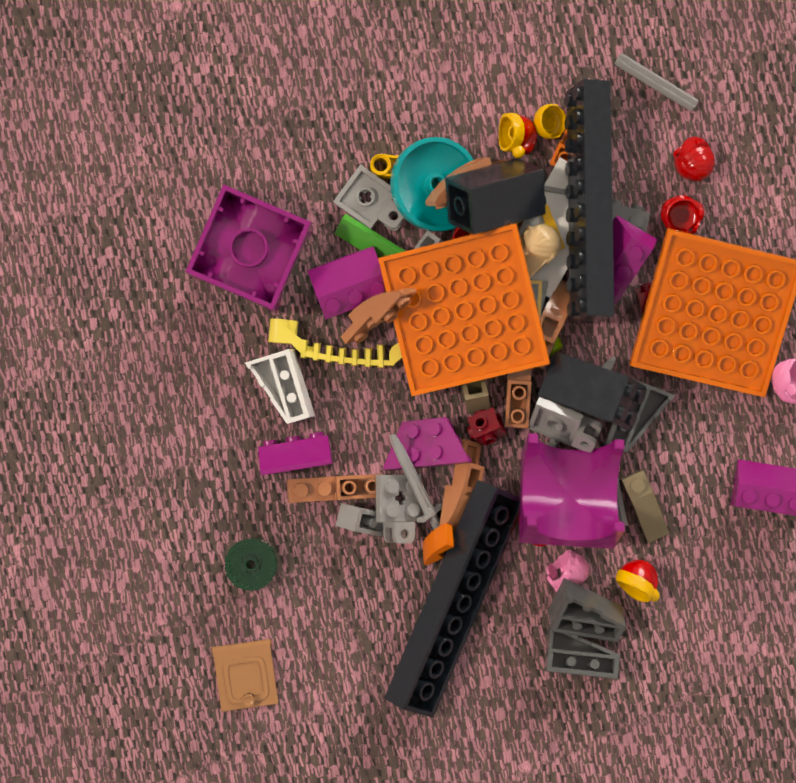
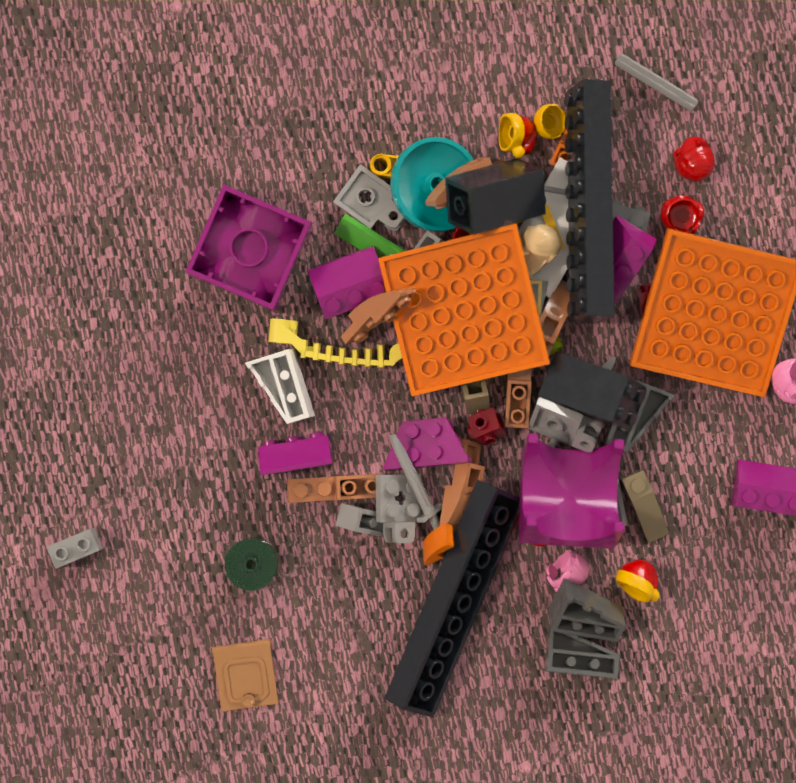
none -> light grey brick [46,528,103,569]

